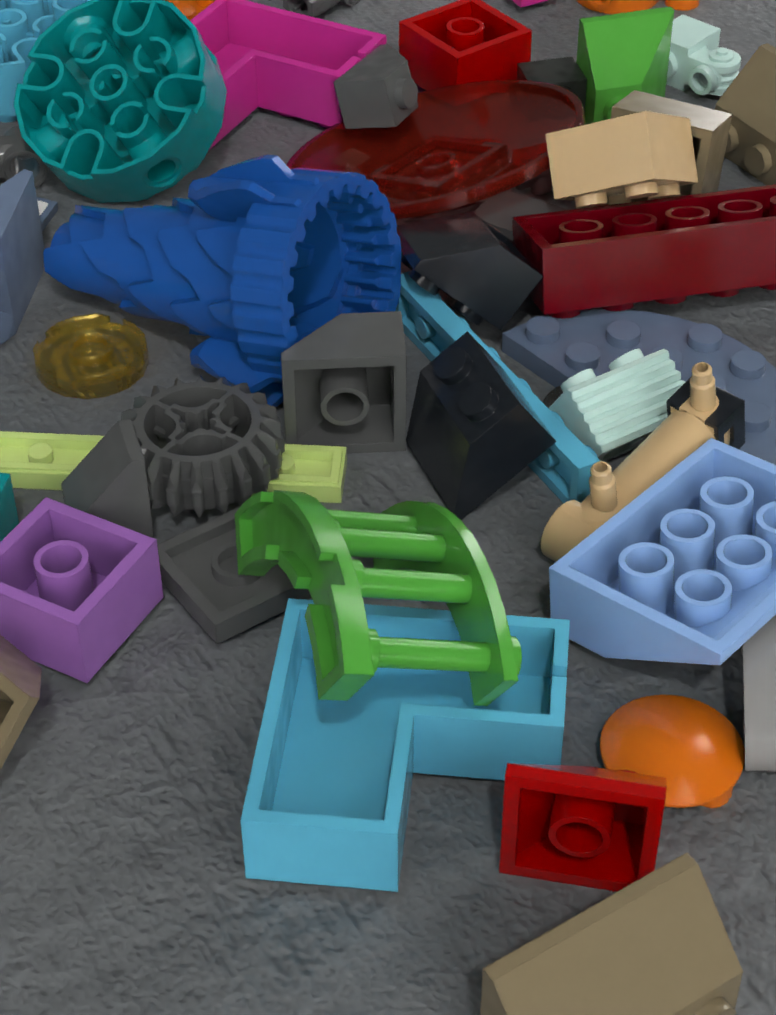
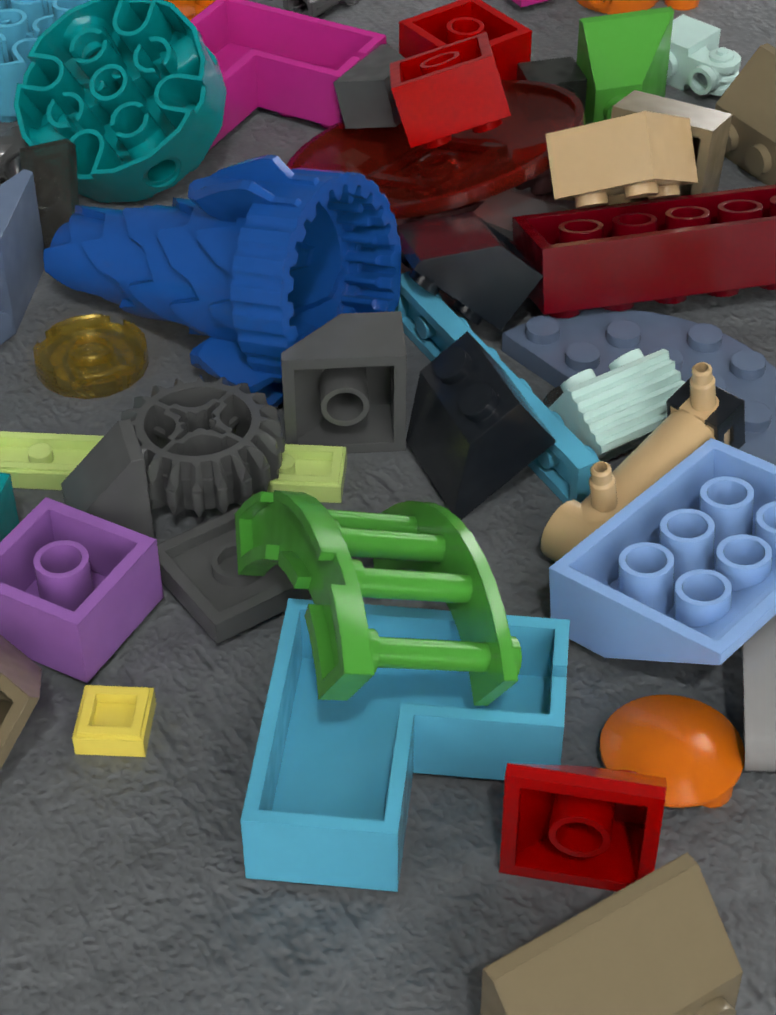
none -> clear smoke plate [20,138,79,249]
none -> light yellow tile [72,685,156,757]
none -> red brick [389,32,511,149]

